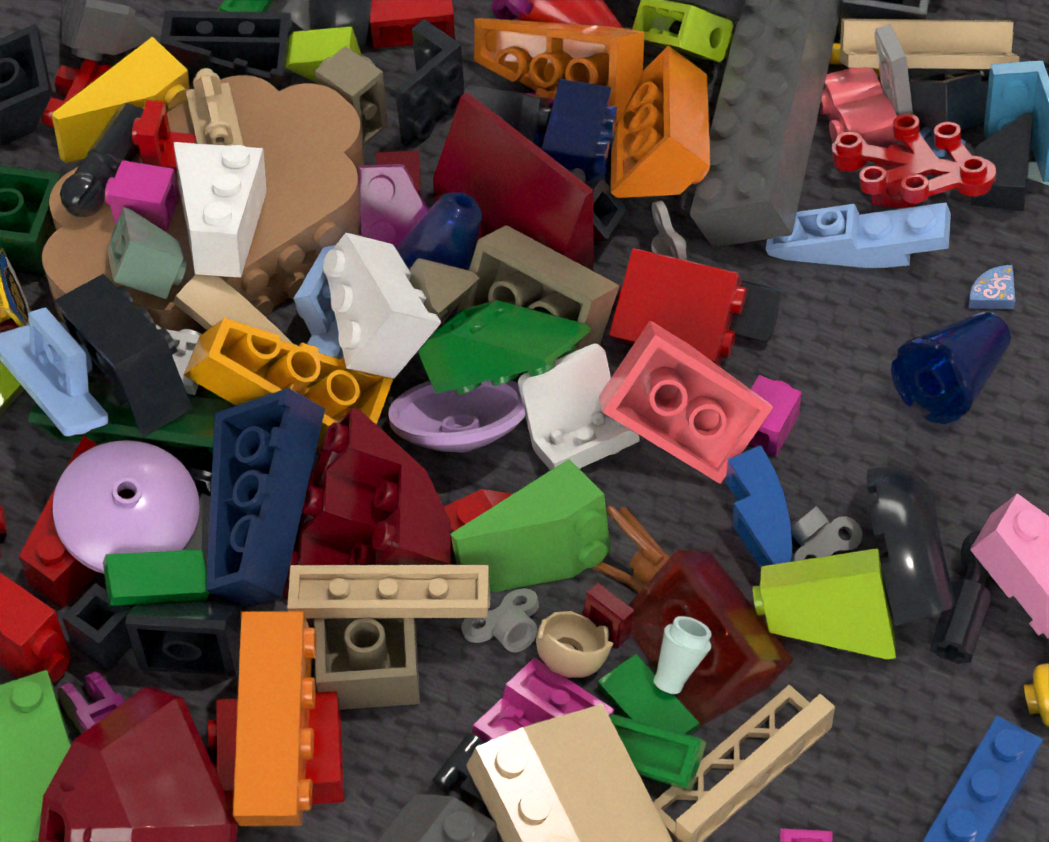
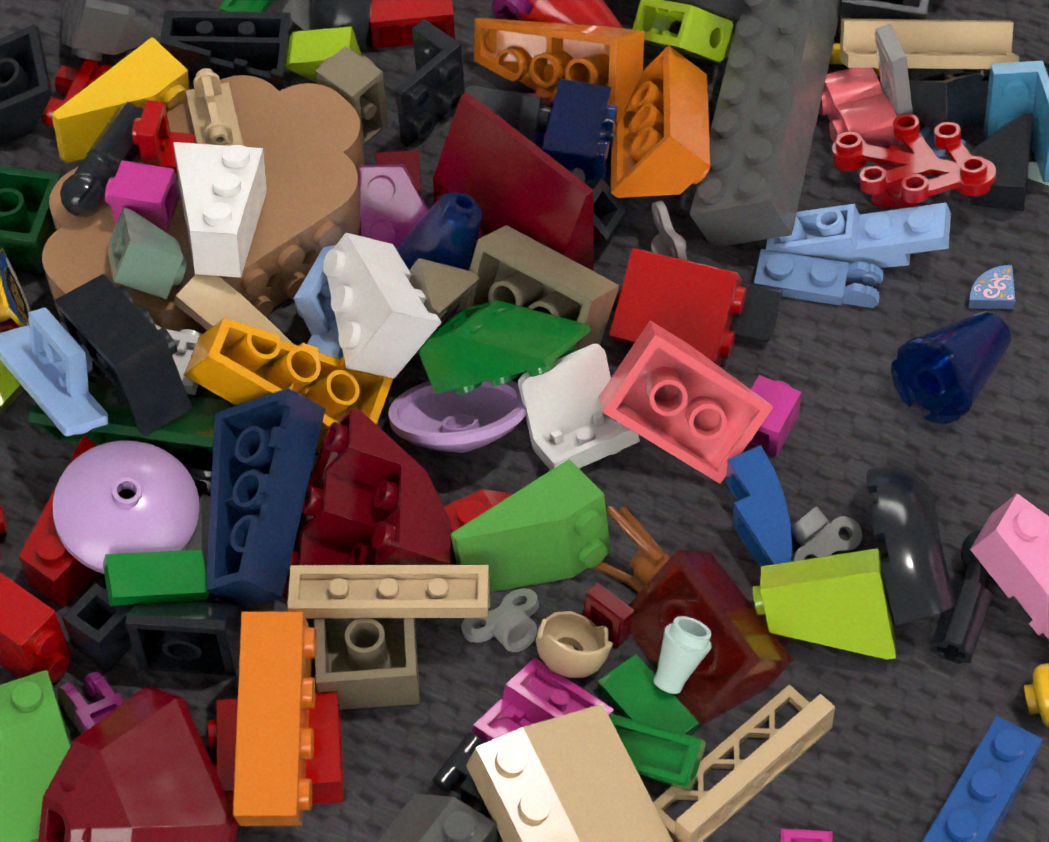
none -> medium blue hinge [754,249,884,308]

